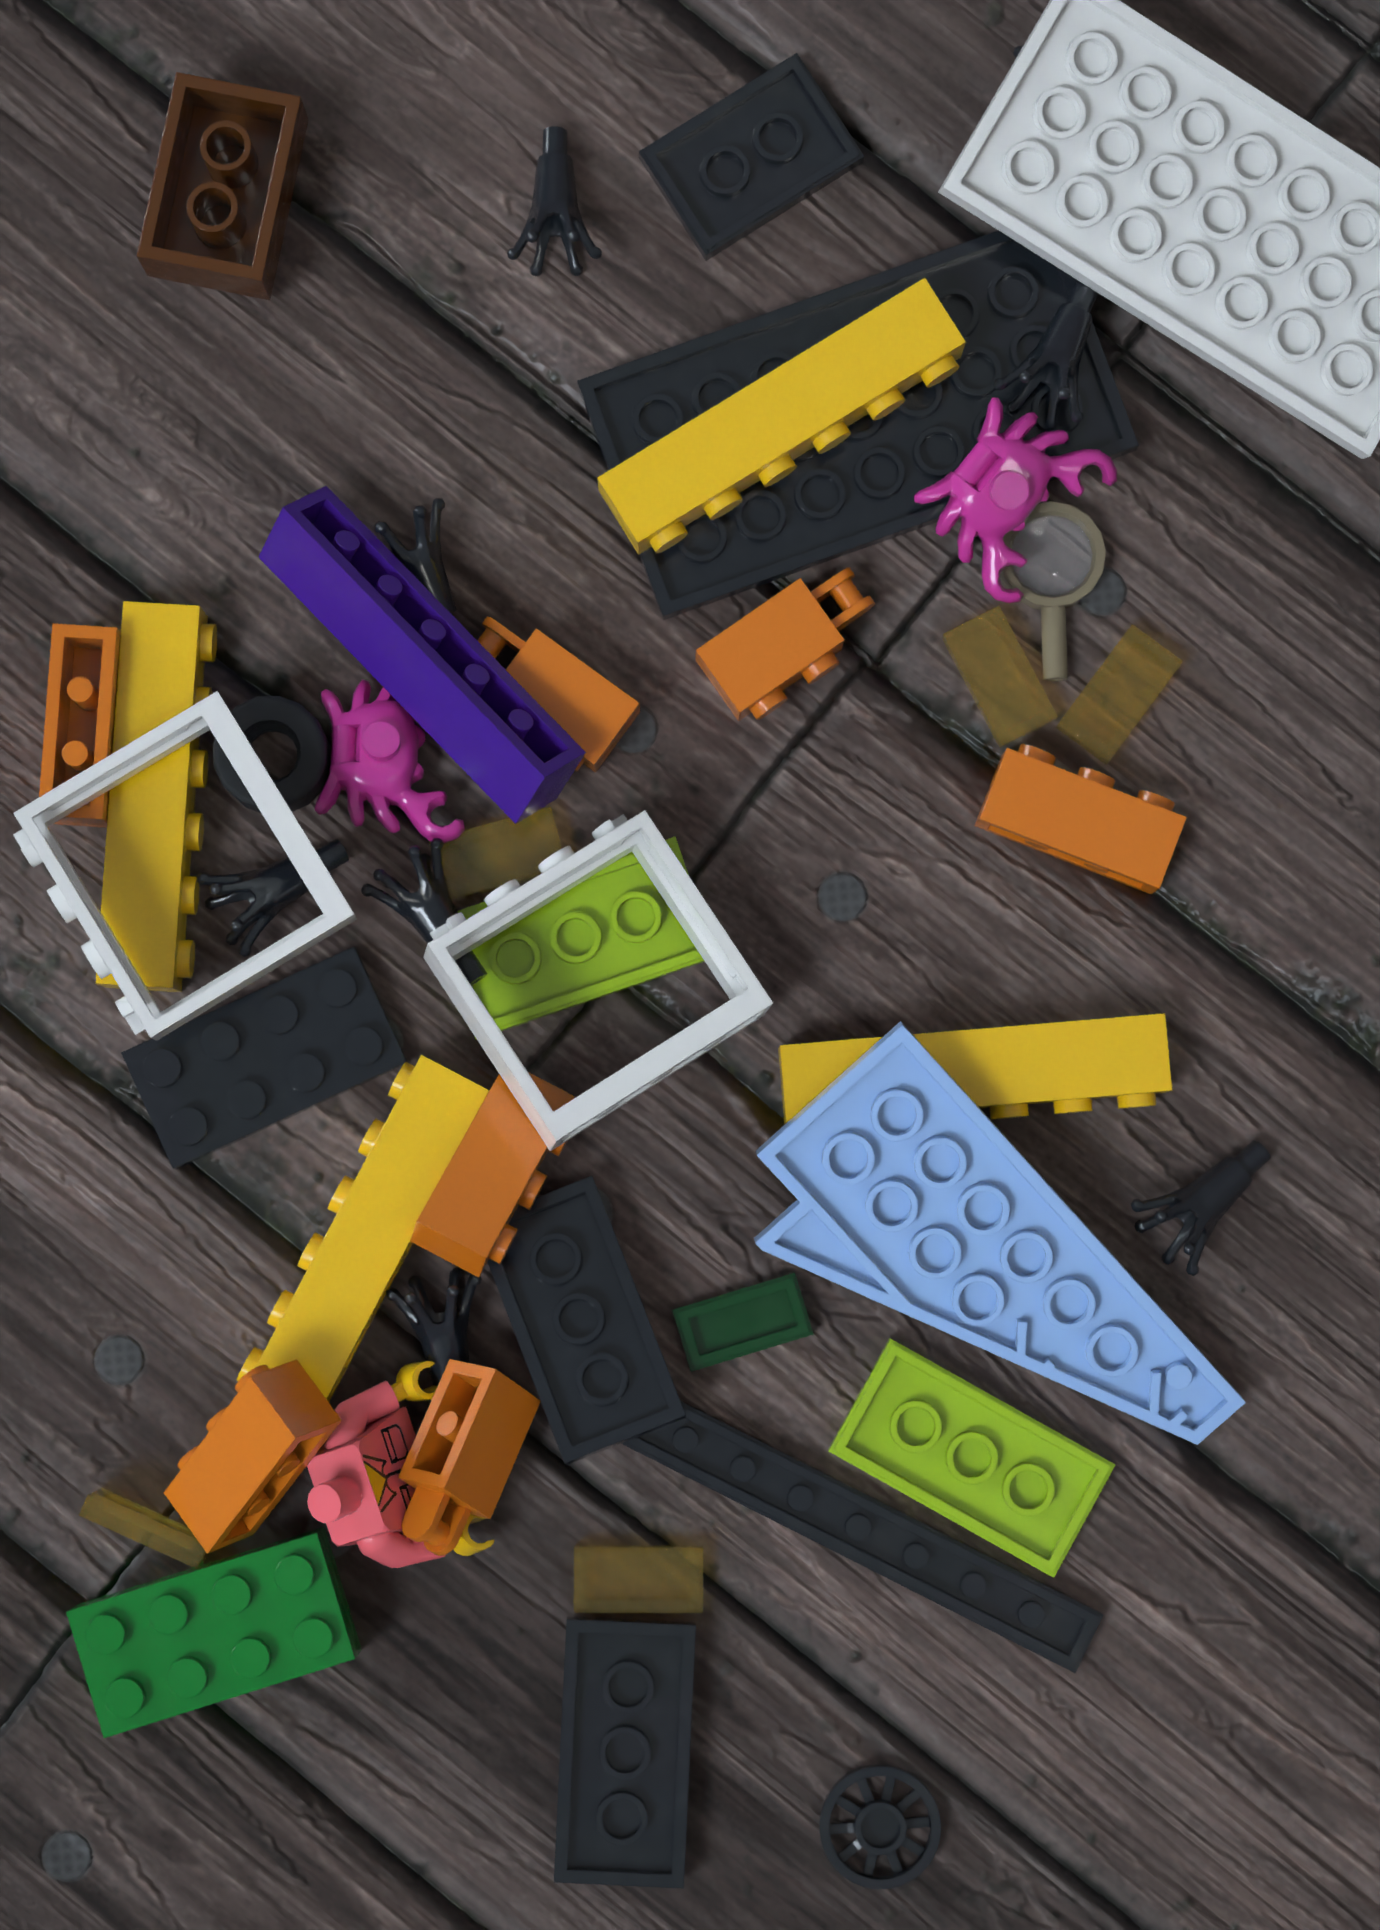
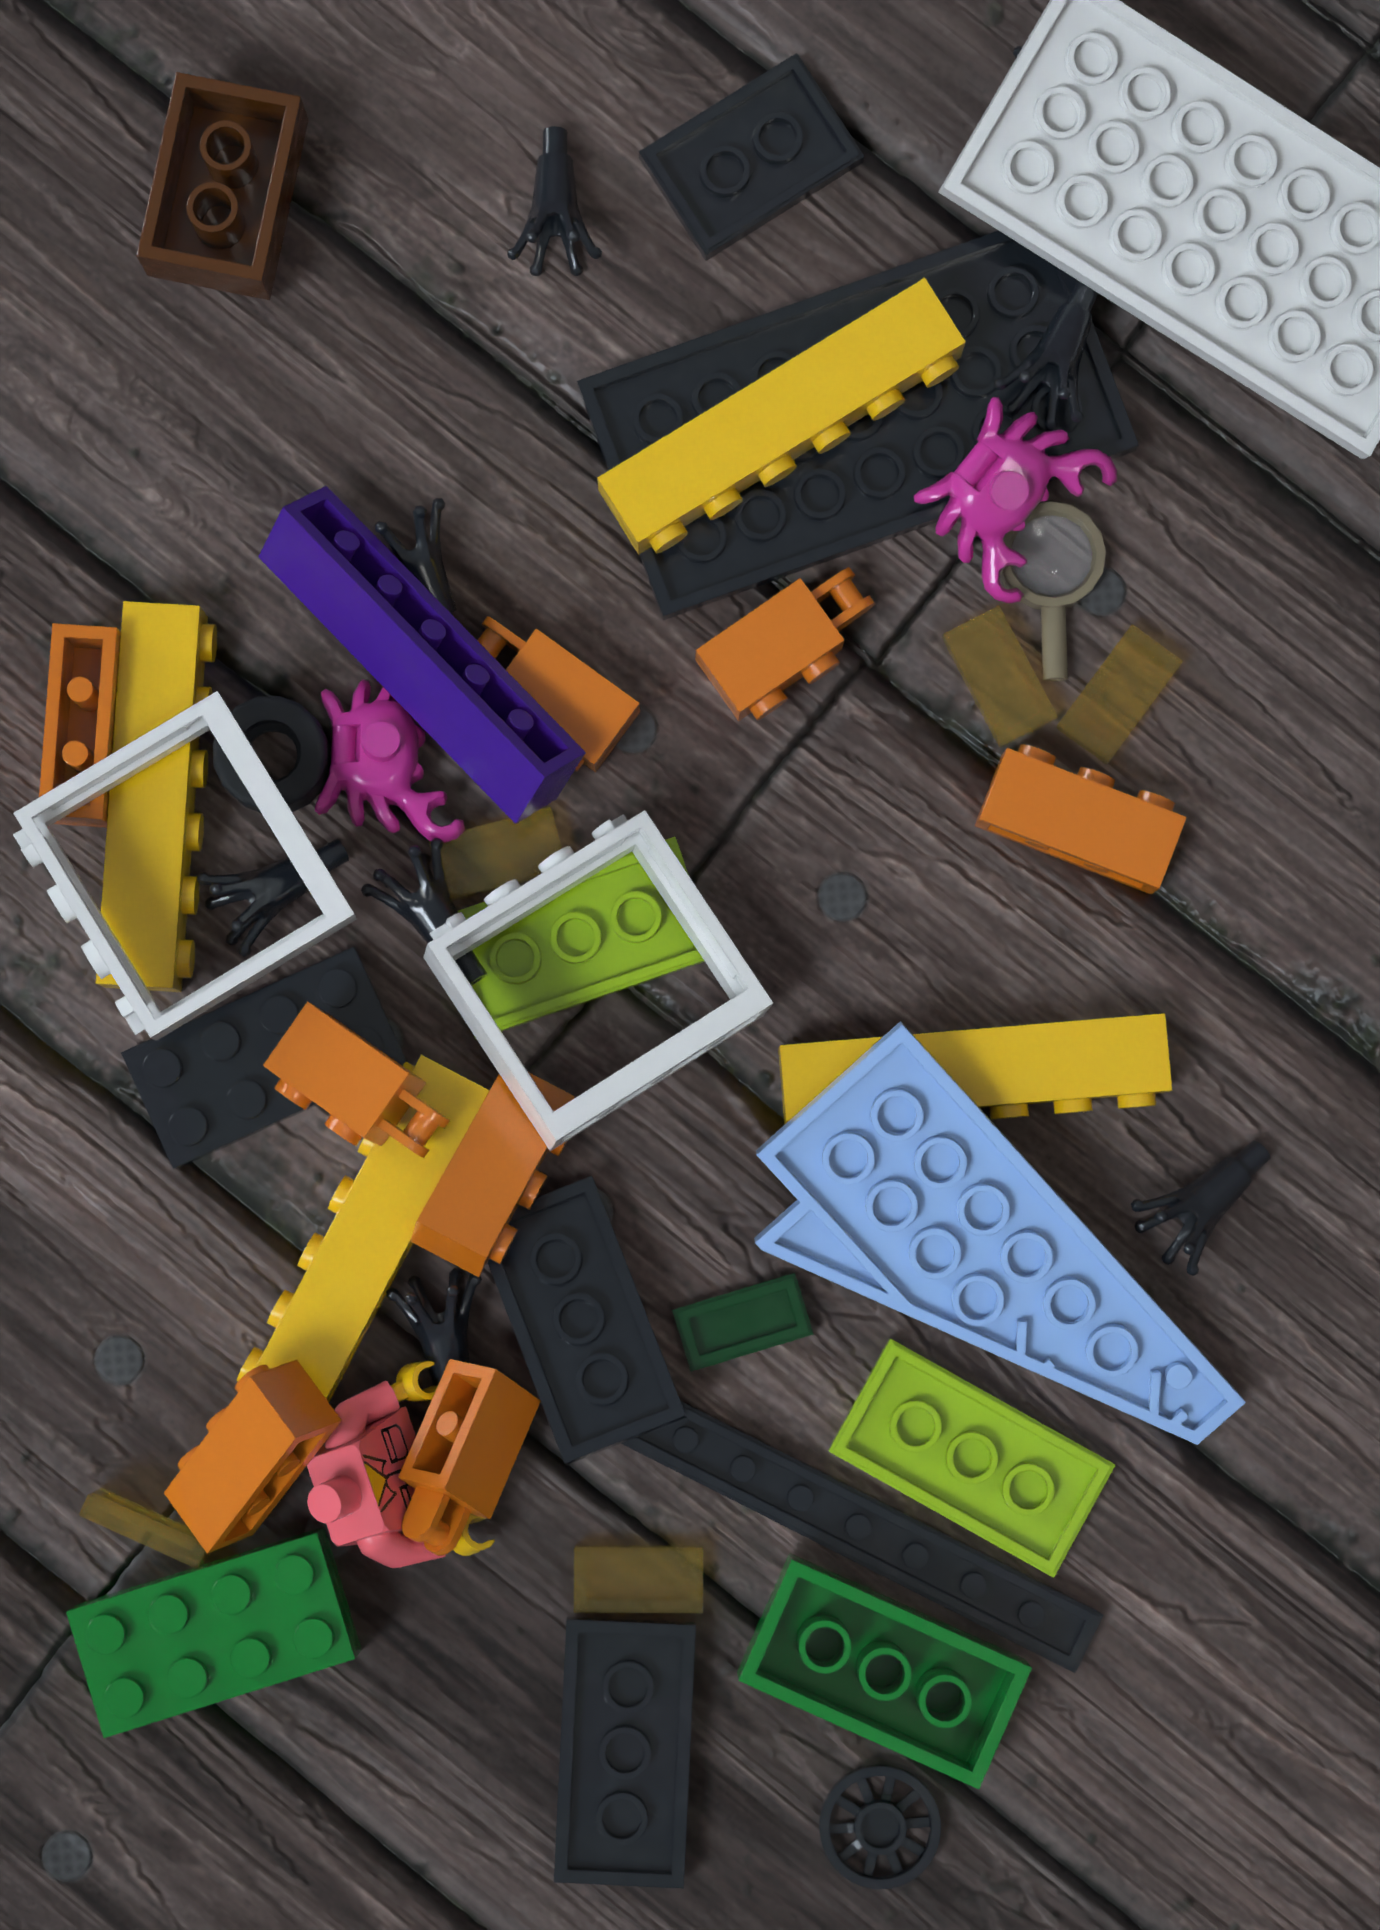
none -> orange brick [263,1001,450,1158]
none -> green brick [737,1553,1032,1789]

